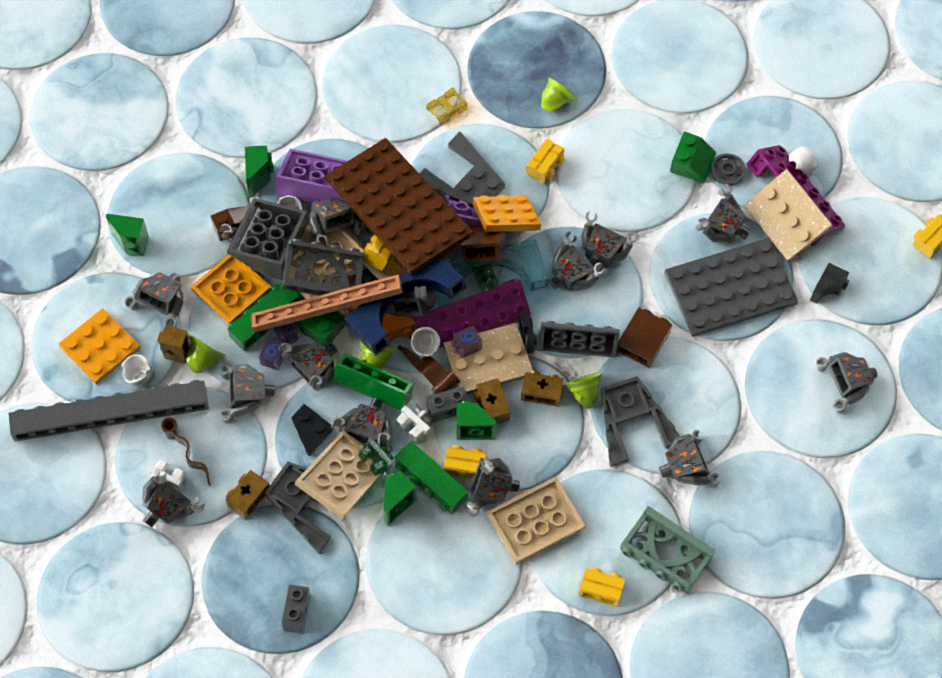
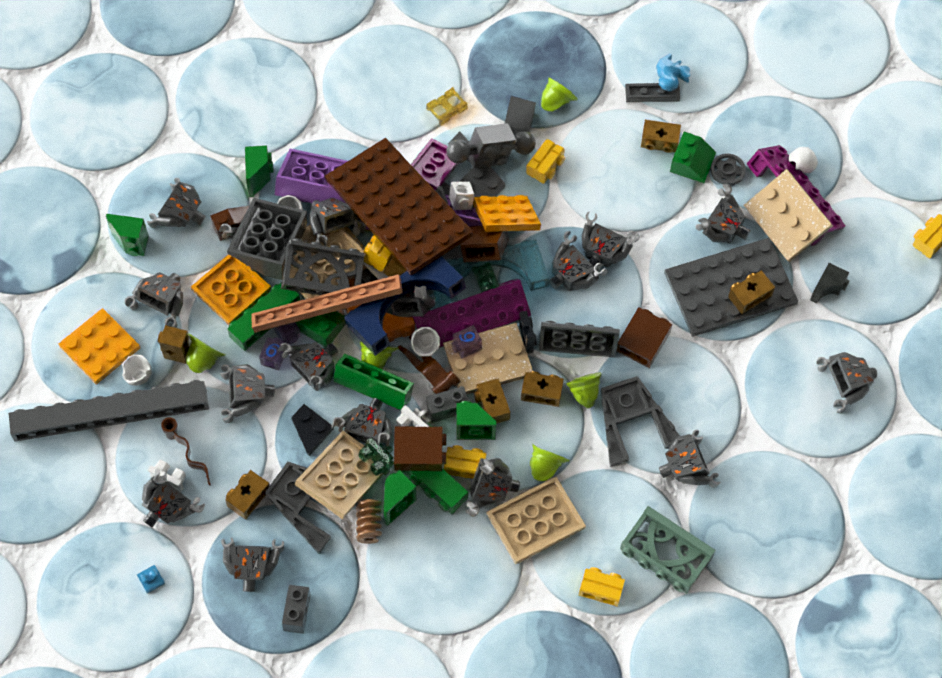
none -> dark azure tile [137,565,165,593]
none -> dark grey torso [147,178,206,228]
none -> dark grey torso [221,538,284,592]
none -> medium nougat piece [356,499,382,544]
none -> reddish brown brick [394,426,447,471]
none -> plate [411,138,459,190]
none -> dark grey brick [446,123,536,168]
none -> white brick [449,182,474,210]
none -> dark grey piece [504,96,536,136]
none -> lime piece [530,444,570,481]
none -> dark grey tile [625,83,680,102]
none -> pearl gold brick [641,119,681,153]
none -> dark azure animal [656,53,690,91]
none -> pearl gold brick [728,270,775,314]

